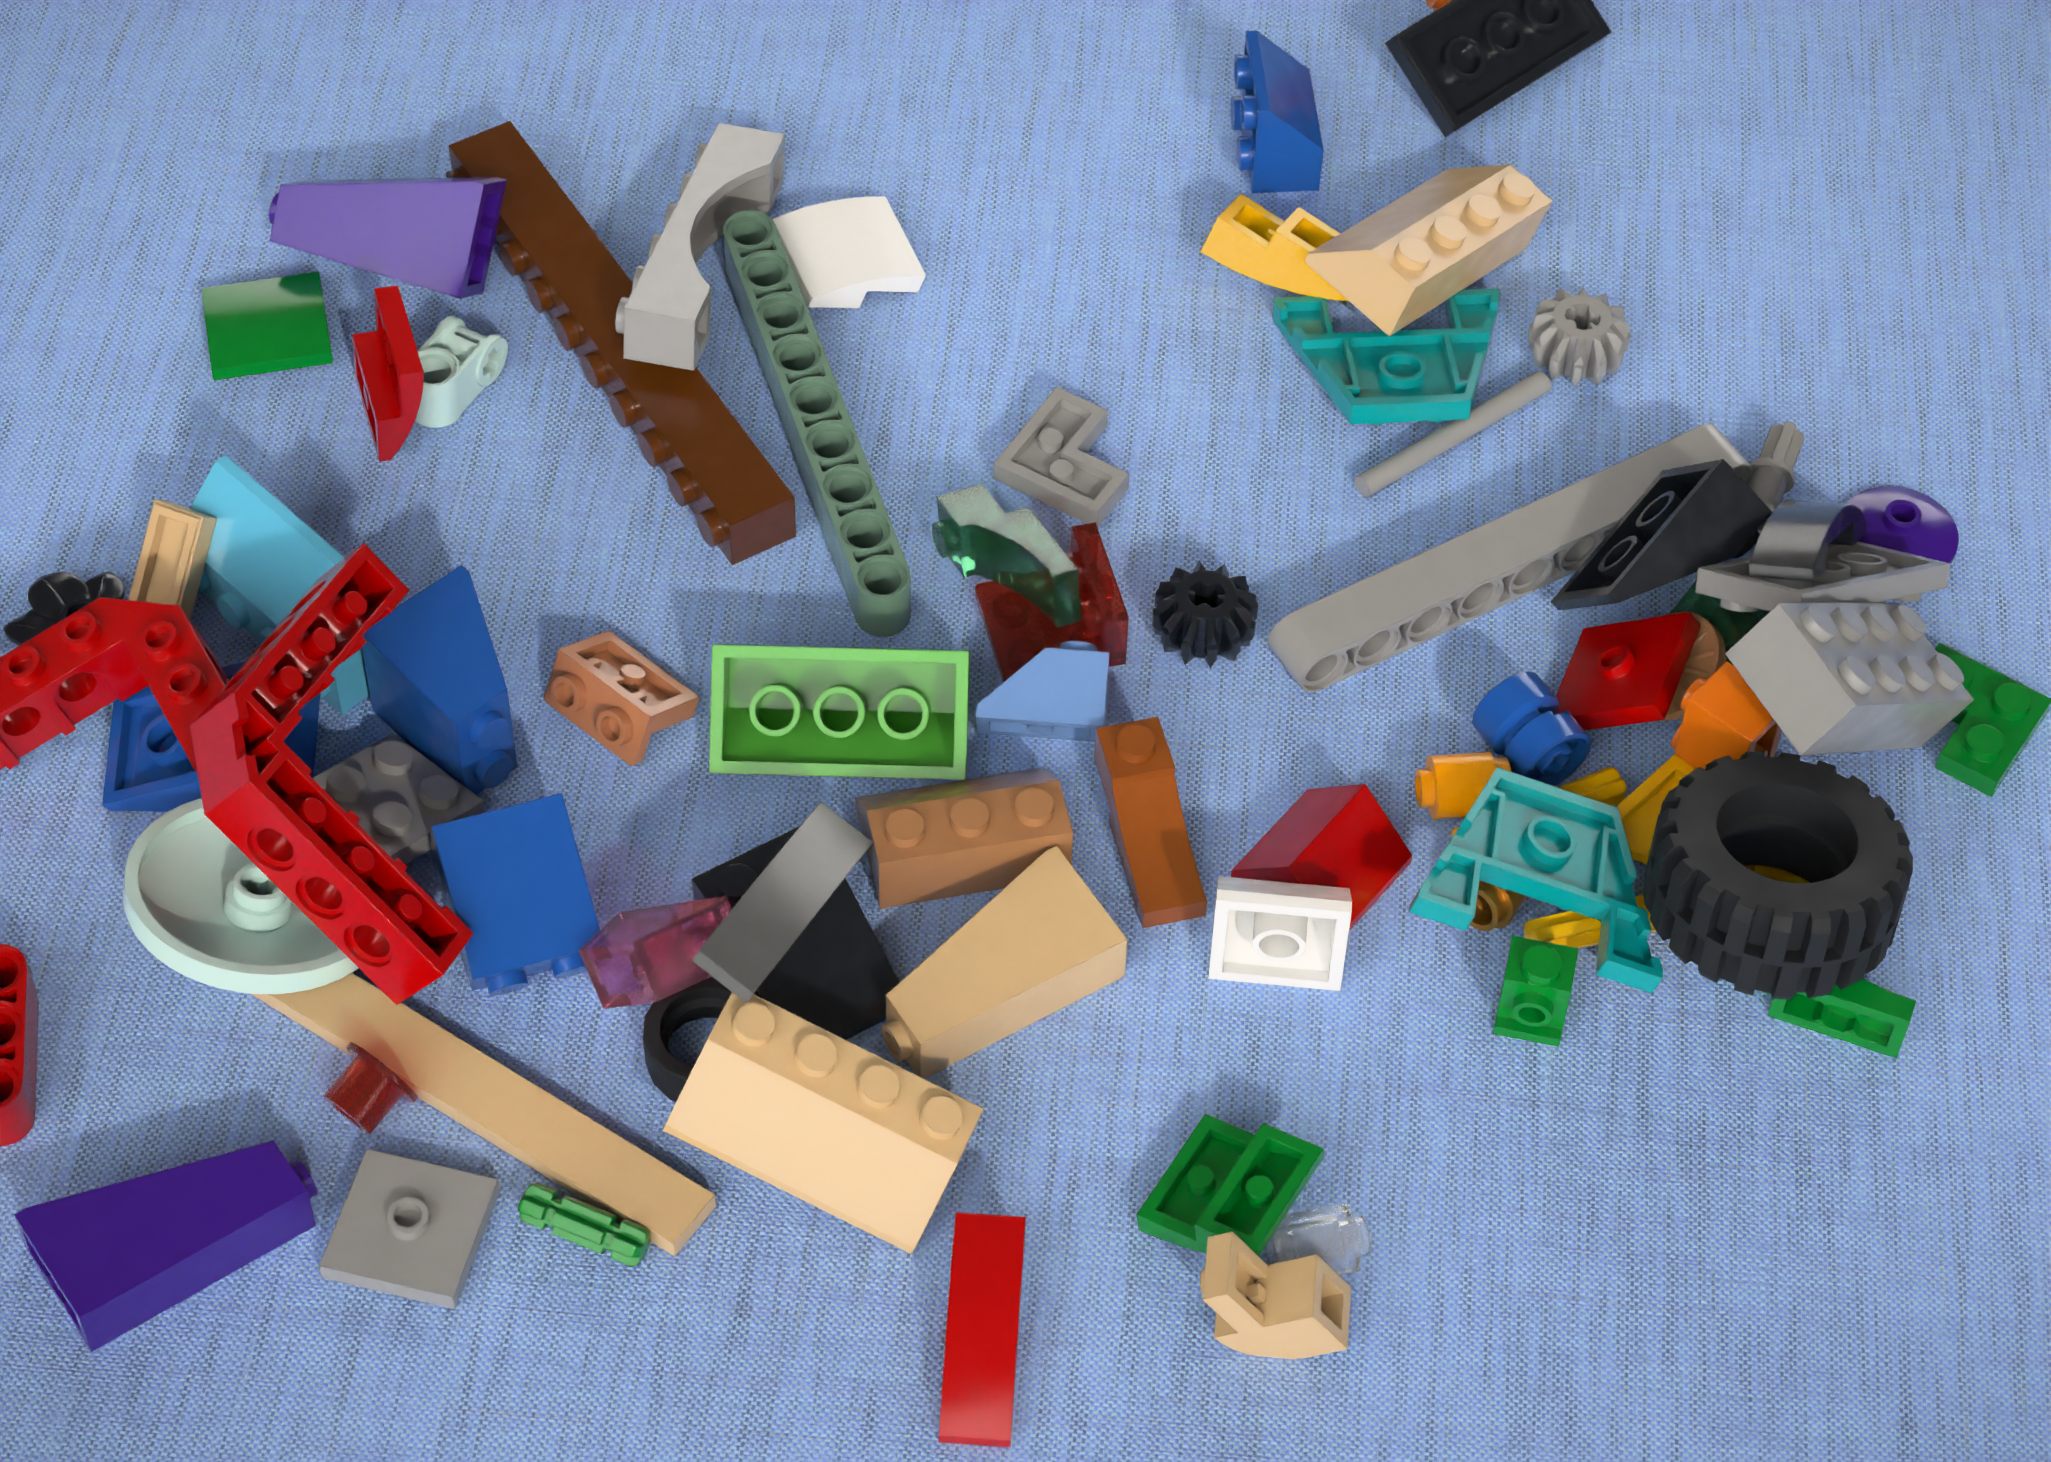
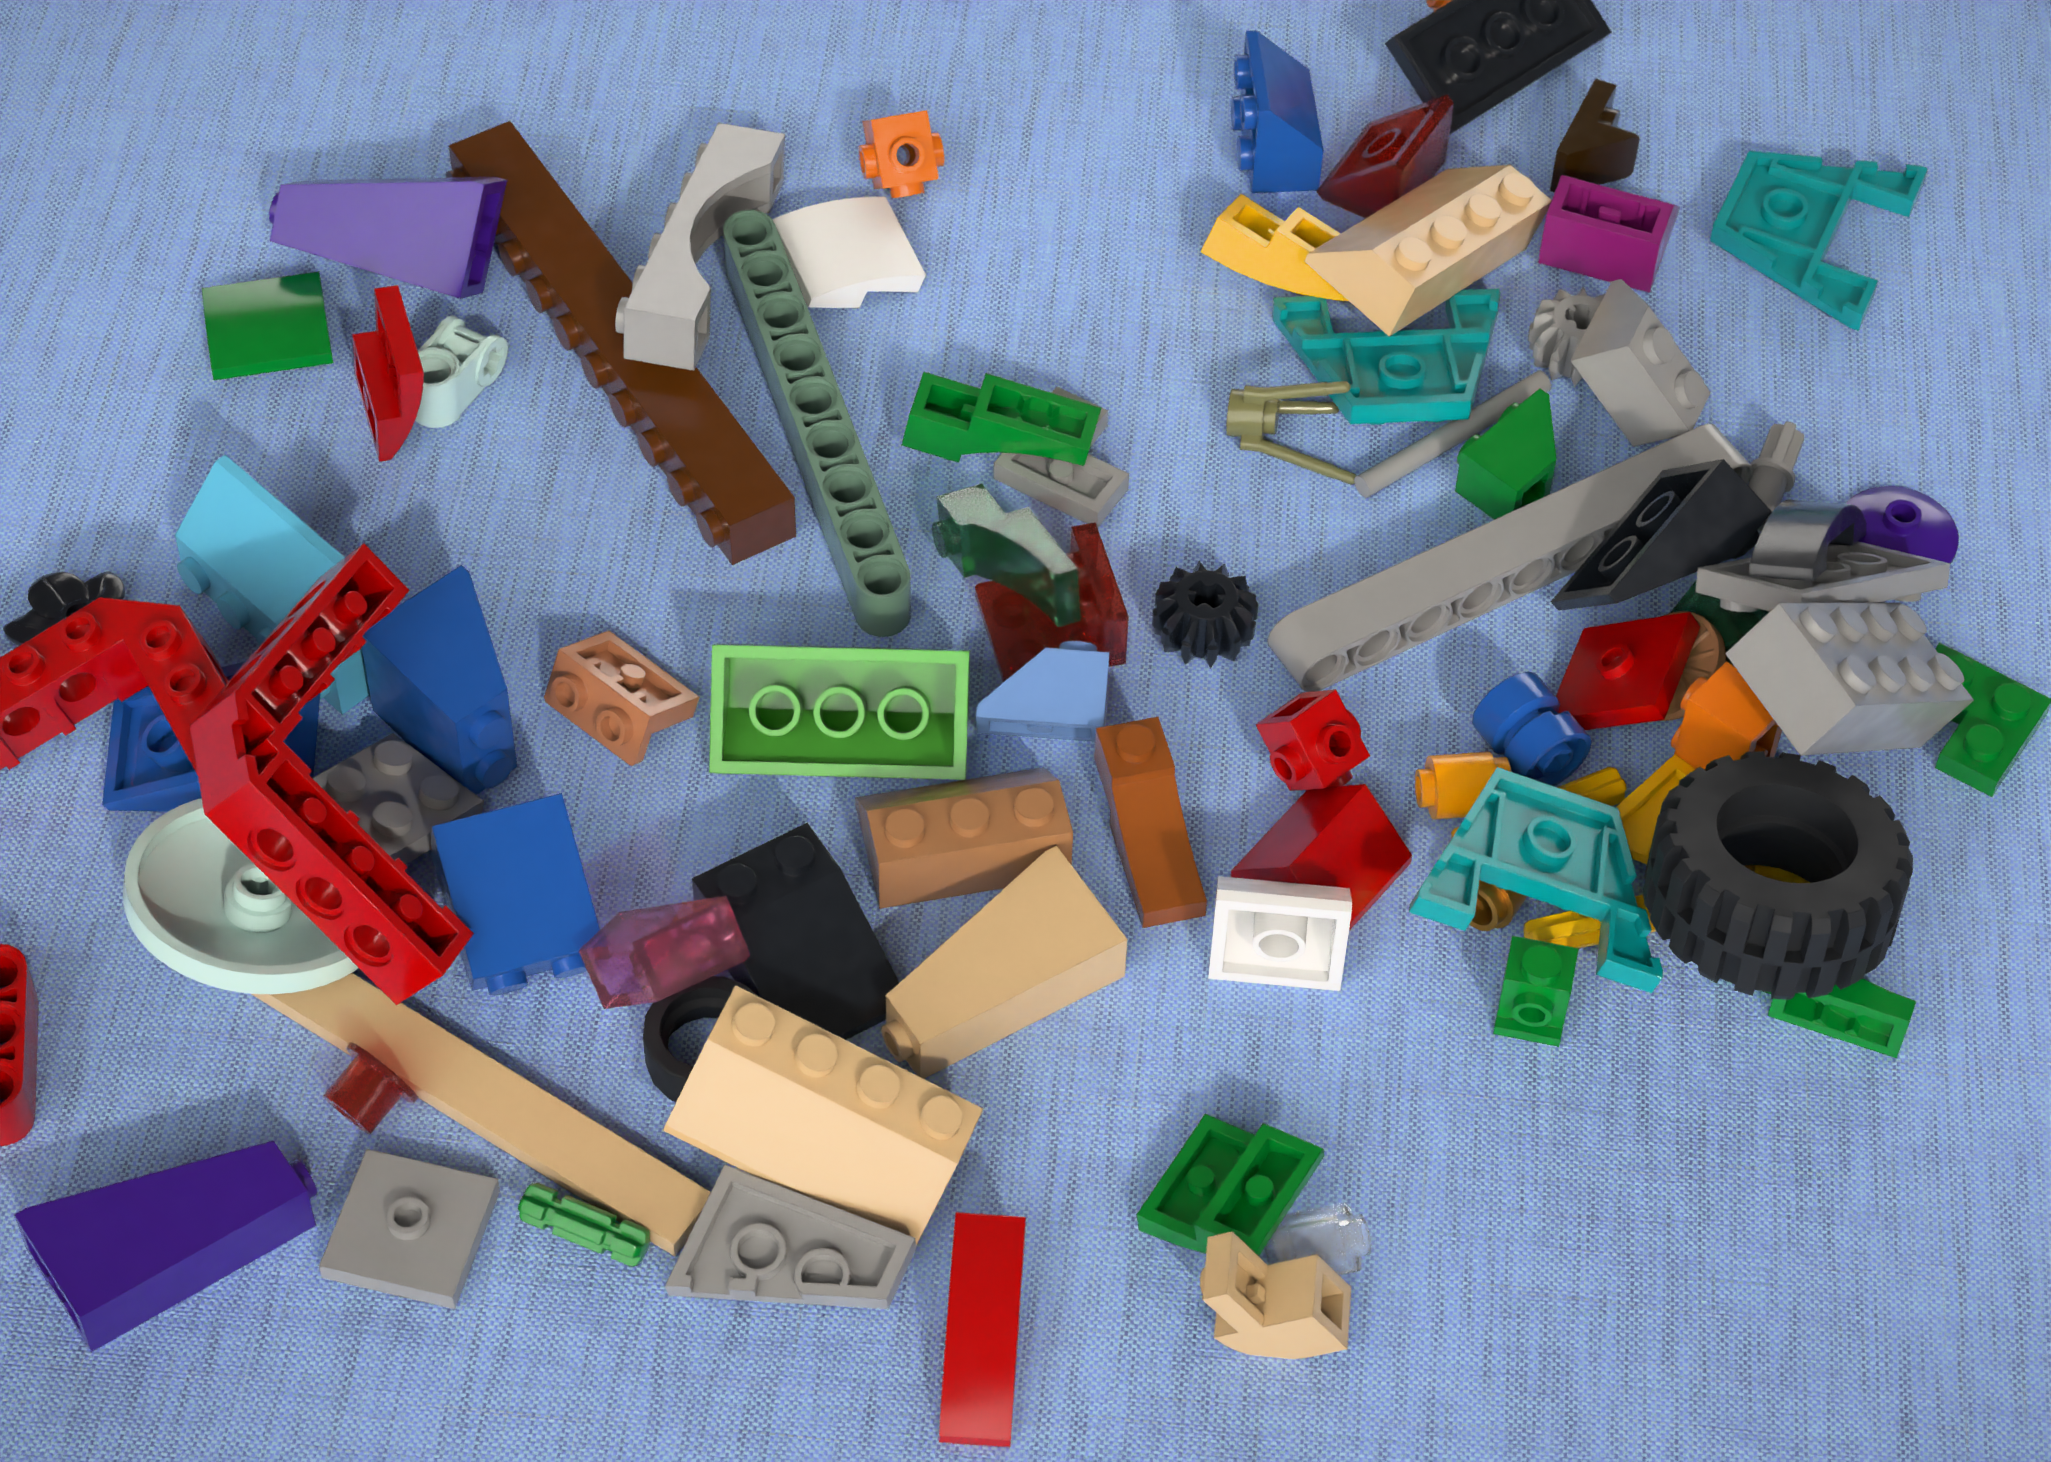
tan tile [128,499,217,619] -> none
dark grey slope [692,802,873,1003] -> none
none -> light grey wing [665,1164,917,1309]
none -> orange brick [858,110,944,198]
none -> green slope [902,372,1101,466]
none -> olive plant [1226,381,1357,485]
none -> red brick [1255,689,1370,791]
none -> clear red slope [1316,94,1454,218]
none -> green slope [1455,388,1556,520]
none -> magenta slope [1538,175,1680,293]
none -> dark brown slope [1550,78,1640,193]
none -> light grey slope [1570,279,1711,447]
none -> teal wing [1710,151,1928,331]

